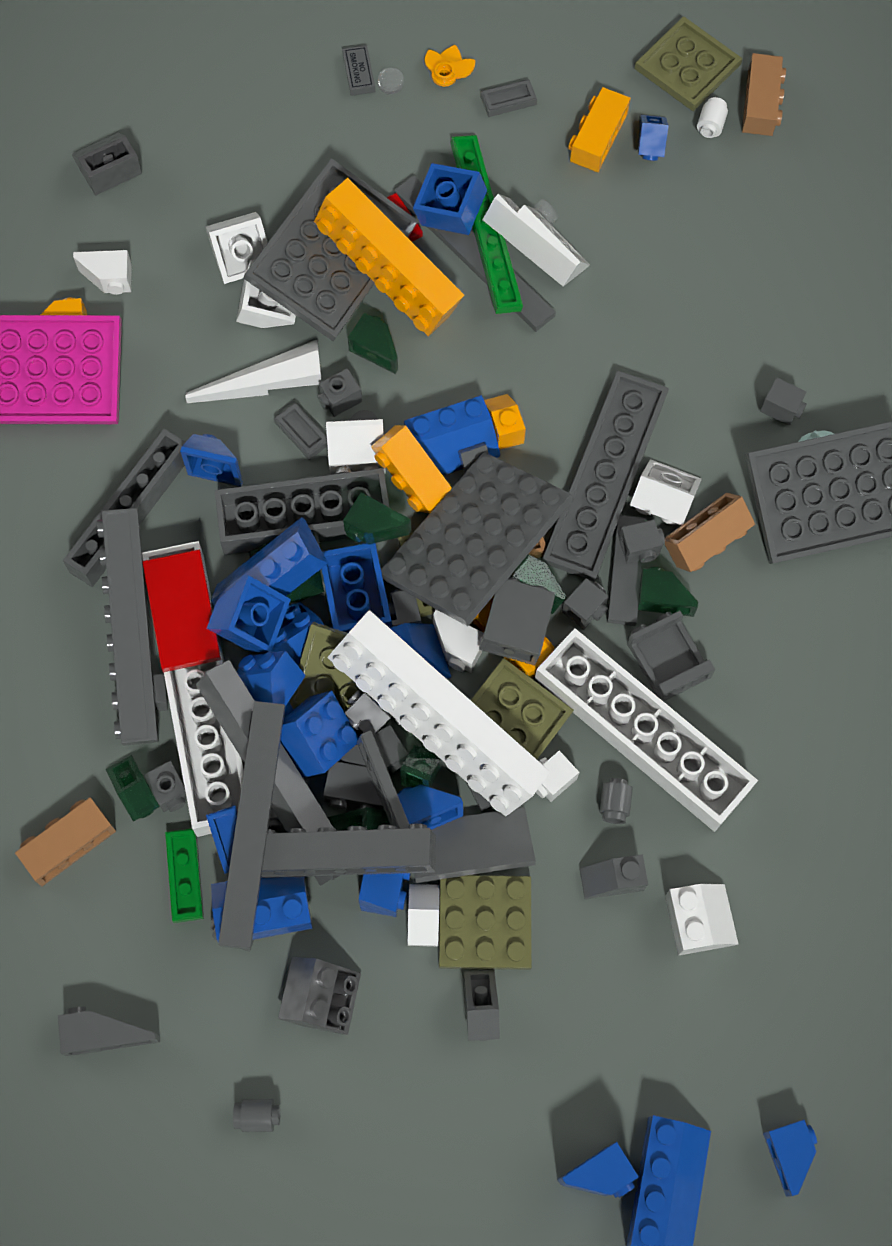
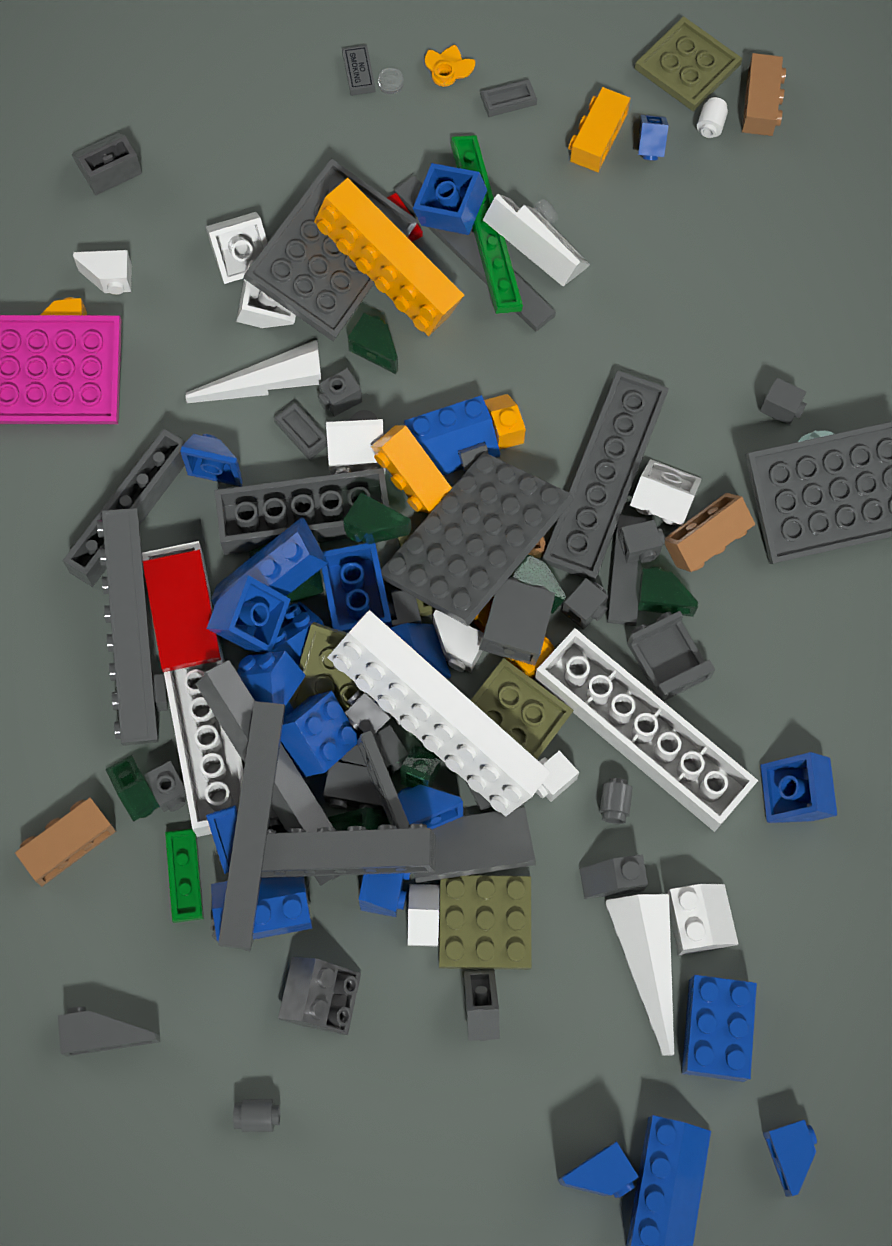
none -> white wedge [605,894,674,1056]
none -> blue brick [682,975,757,1082]
none -> blue slope [761,752,837,823]

